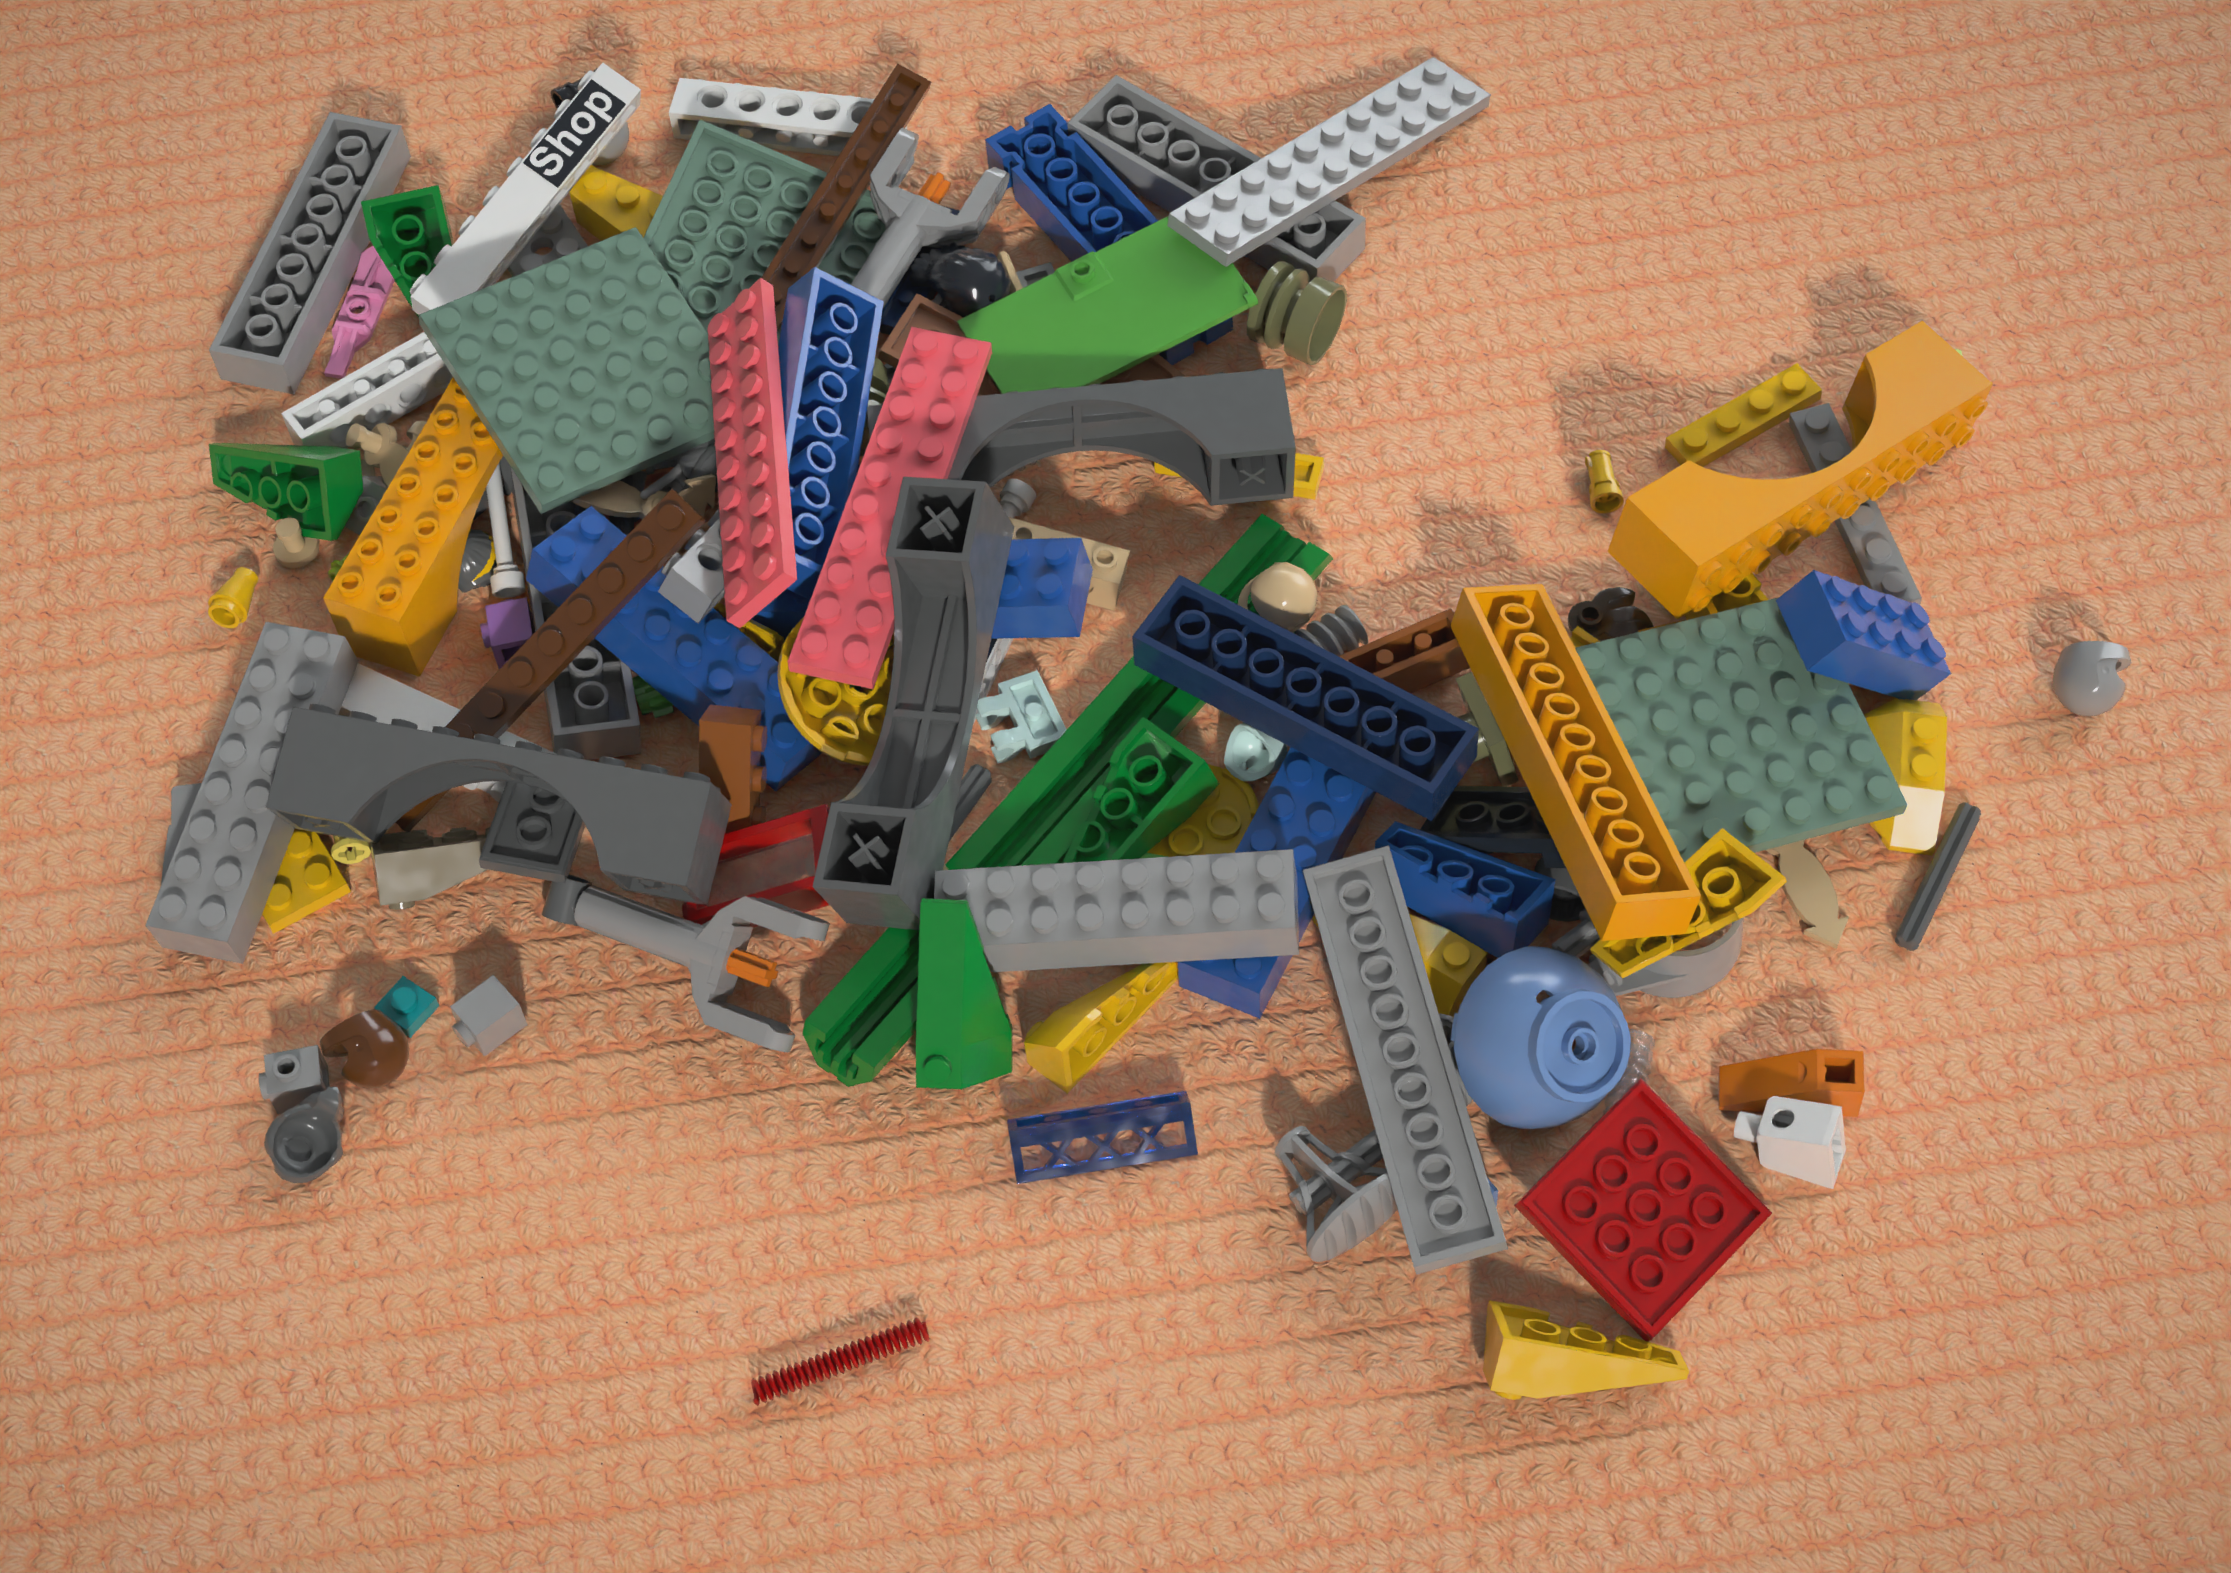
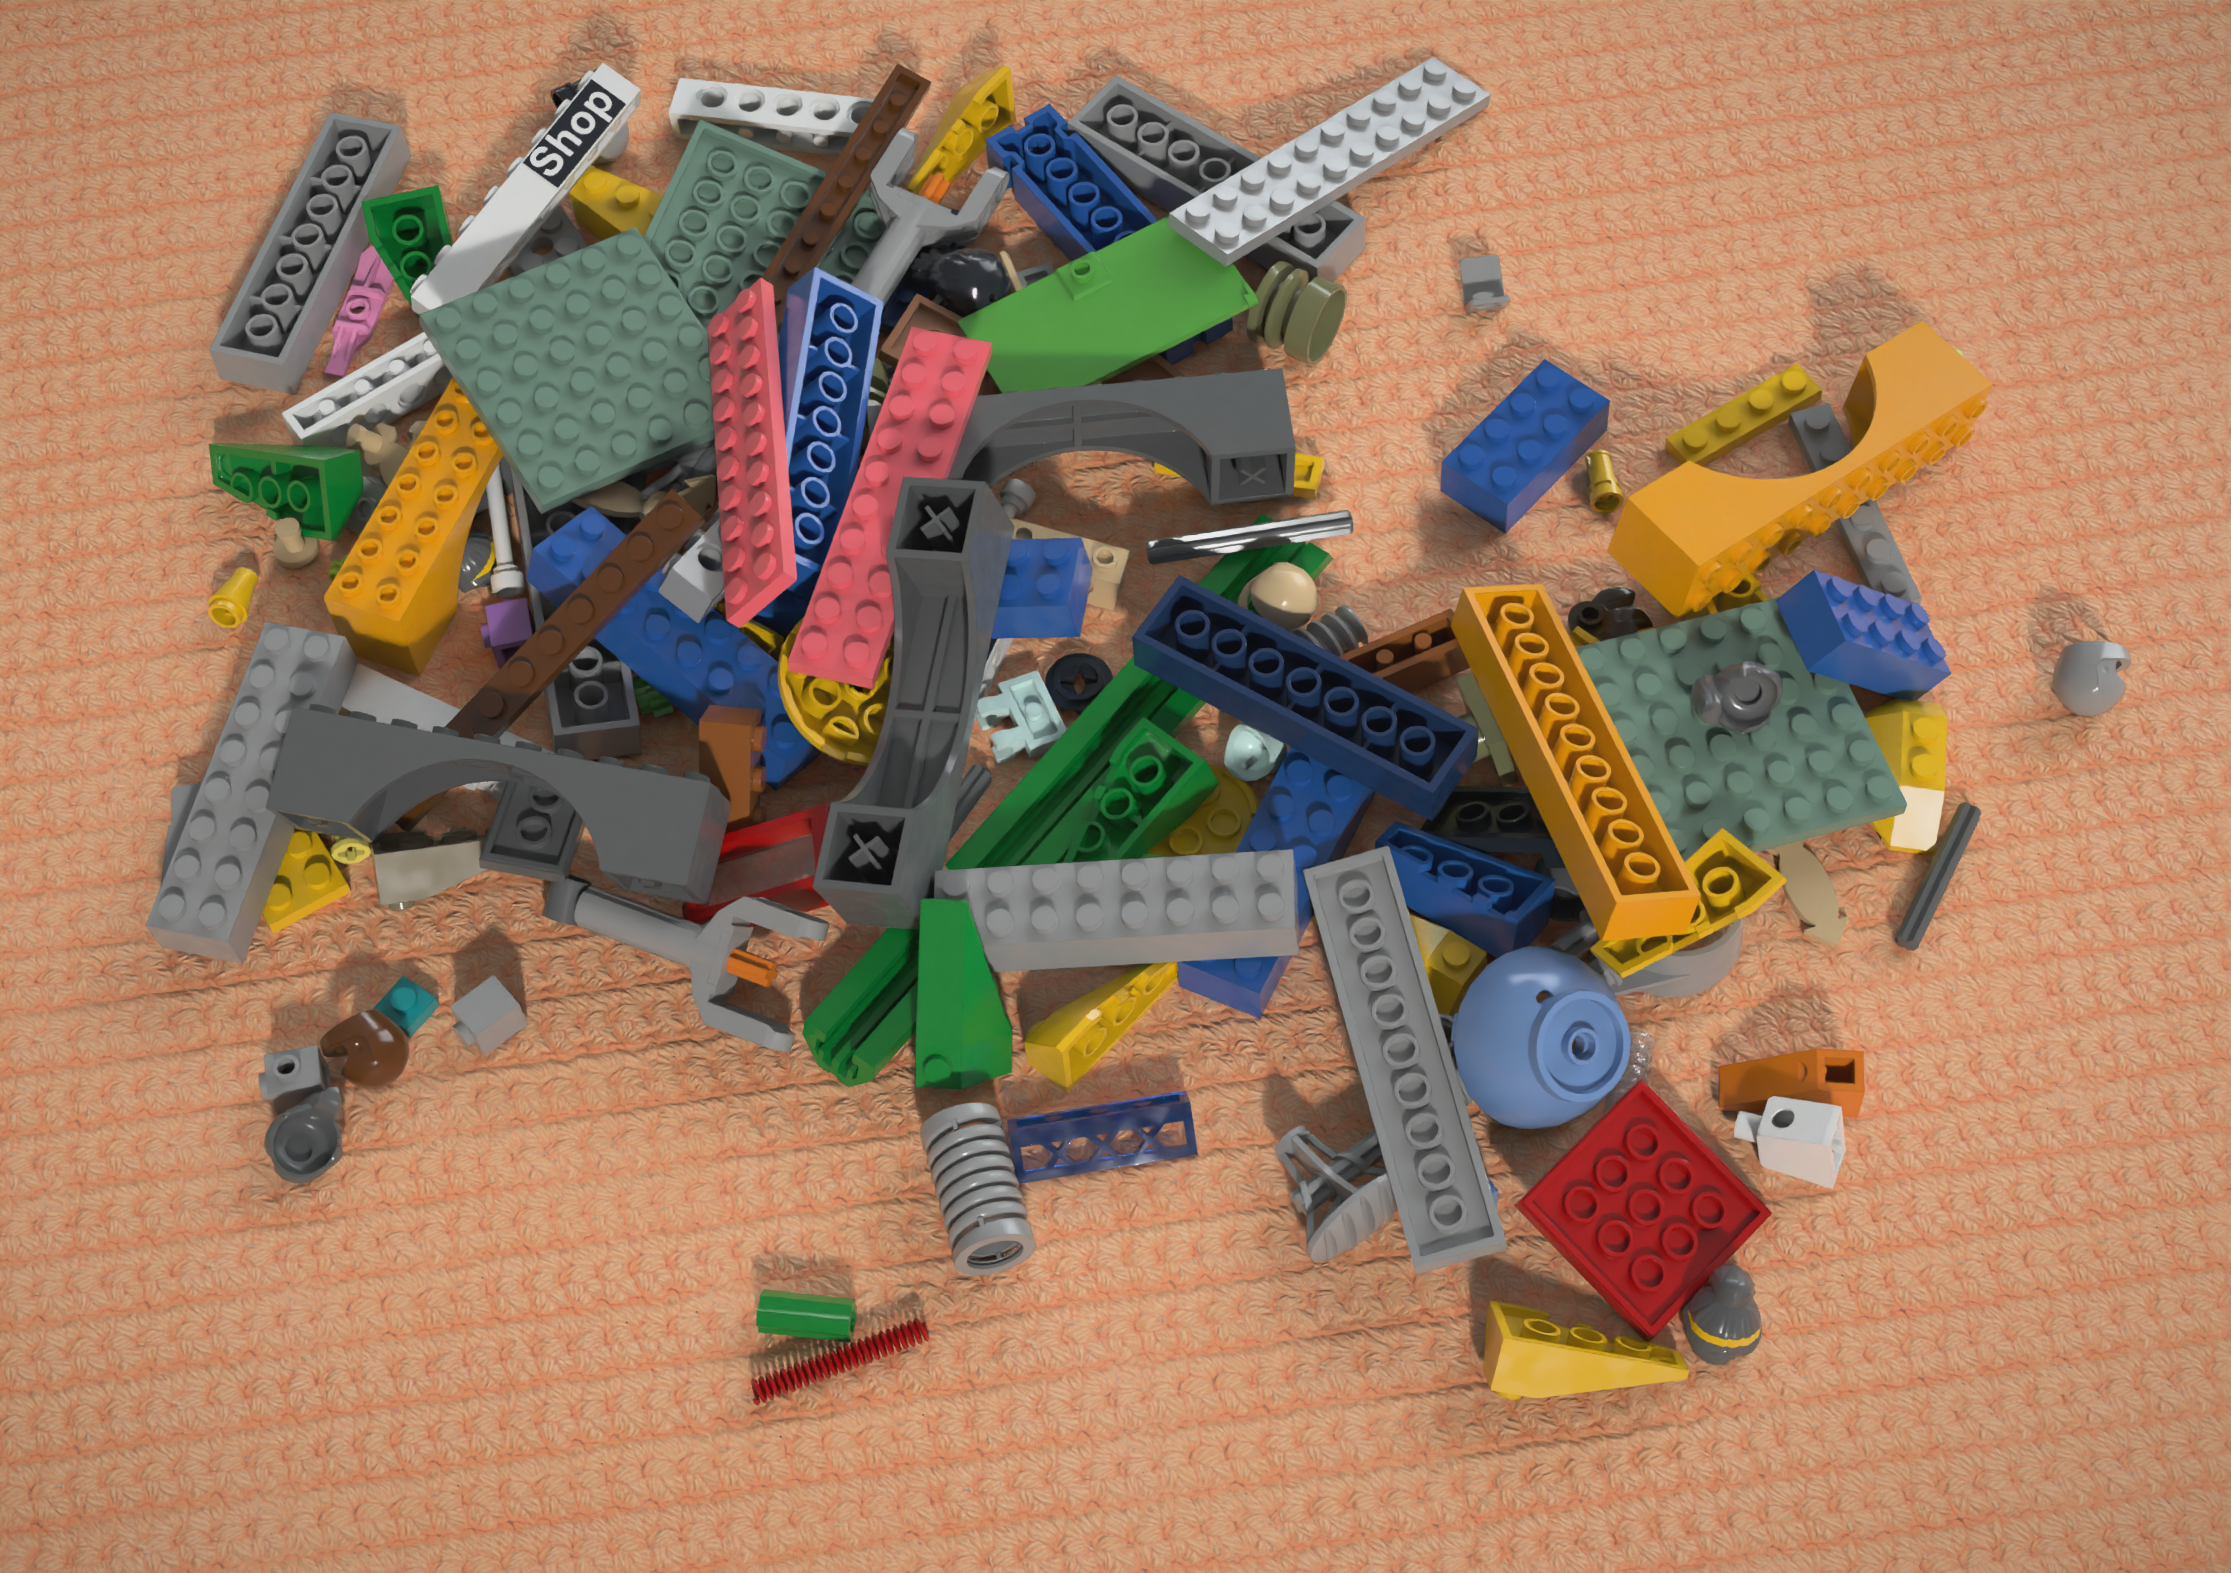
none -> green axle [756,1289,857,1342]
none -> yellow wedge [907,65,1016,195]
none -> light grey piece [920,1103,1036,1276]
none -> black gear [1045,653,1113,716]
none -> dark grey axle [1146,510,1353,565]
none -> blue brick [1440,359,1610,534]
none -> light grey bracket [1459,254,1511,313]
none -> dark grey hair [1683,1263,1762,1365]
none -> dark grey hair [1689,661,1783,735]

